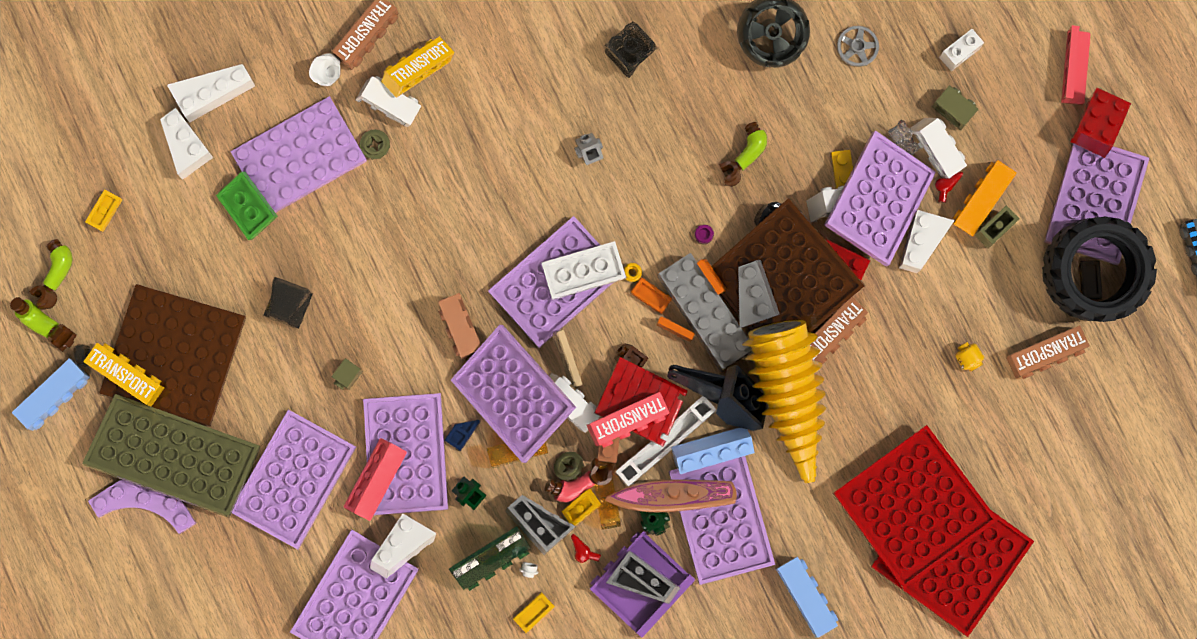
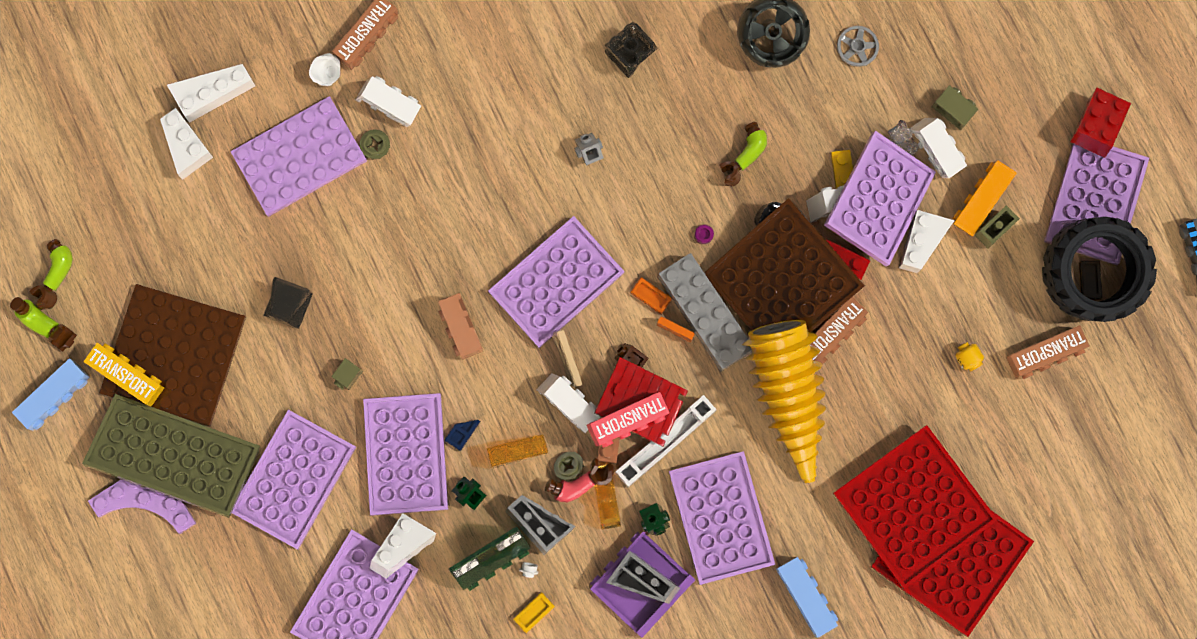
clear smoke plate [74,344,90,367] -> none
yellow plate [85,189,122,232] -> none
bright green plate [216,172,278,240] -> none
coral panel [344,438,407,521] -> none
yellow brick [381,36,455,98] -> none
lavender plate [451,325,577,463] -> none
white plate [542,241,626,300] -> none
yellow plate [562,489,601,526] -> none
red animal [571,534,601,563] -> none
nougat piece [605,480,737,512] -> none
yellow plate [624,263,642,282] -> none
black slope [667,365,768,431] -> none
light blue brick [671,427,755,474] -> none
orange tile [697,259,727,295] -> none
light grey wedge [739,260,779,328] -> none
red animal [935,172,963,203] -> none
white brick [939,29,984,72] -> none
coral panel [1061,25,1091,105] -> none

